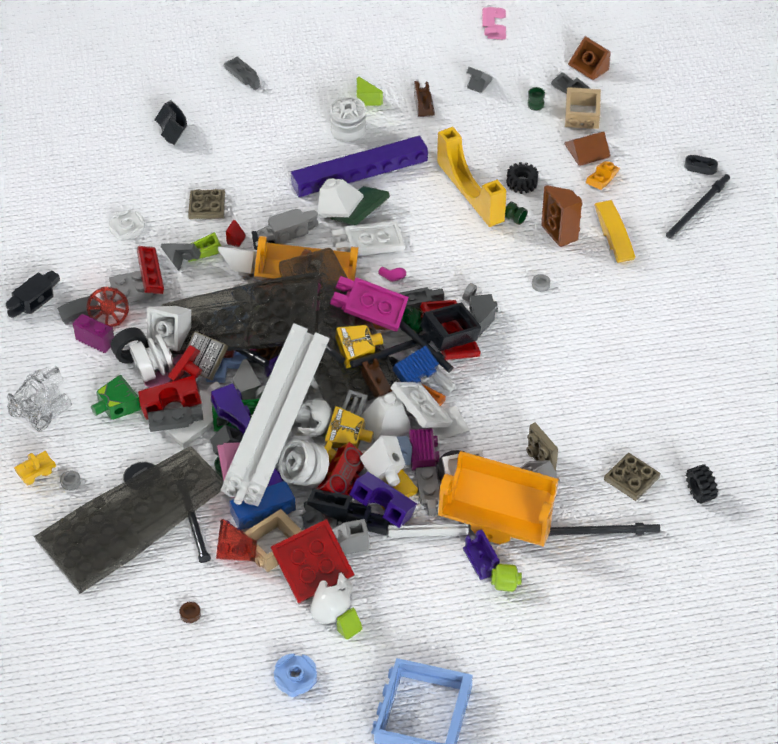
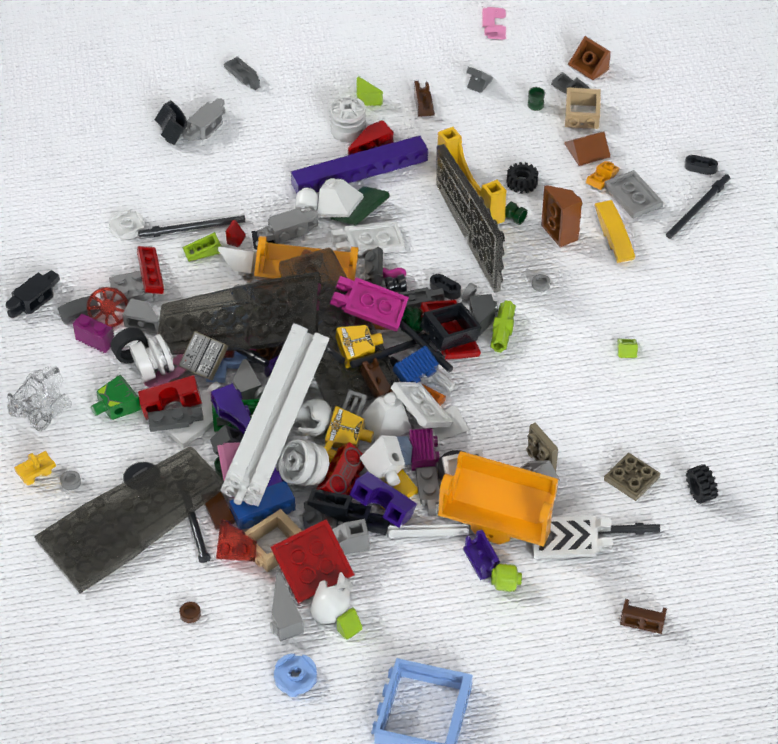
white slope [147,306,191,351] -> none
dark grey slope [161,243,201,271] -> none
red tile [168,345,202,381] -> none
dark tan tile [188,189,226,219] -> none
none -> light grey slope [123,299,161,334]
none -> black bar [138,215,245,237]
none -> light grey hinge [182,98,226,142]
none -> reddish brown tile [201,490,235,530]
none -> light grey slope [270,572,304,641]
none -> white head [295,188,319,212]
none -> red slope [348,120,393,155]
none -> dark grey hinge [364,247,383,286]
none -> black wheel [385,274,407,292]
none -> black beam [430,274,461,300]
none -> clear smoke wing [436,144,505,293]
none -> lime piece [490,300,516,352]
none -> white tile [533,515,613,559]
none -> light grey plate [604,170,663,219]
none -> lime slope [617,338,638,358]
none -> reddish brown hinge [620,599,667,634]

